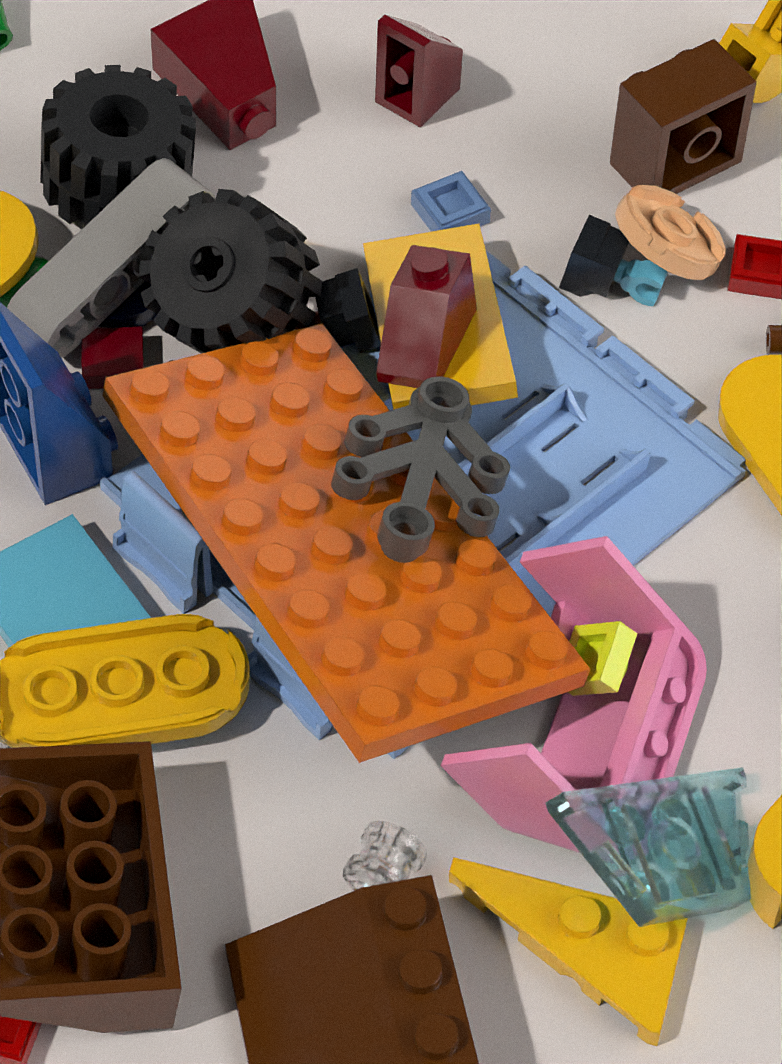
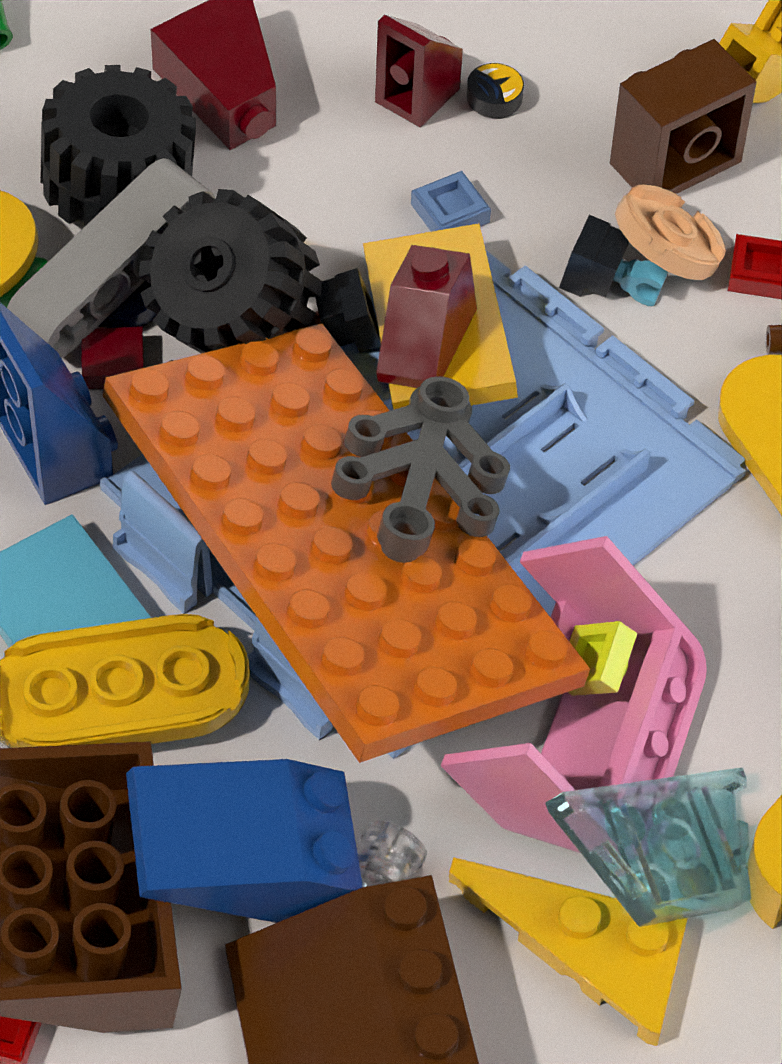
none -> blue slope [126,759,363,923]
none -> black tile [467,63,524,118]

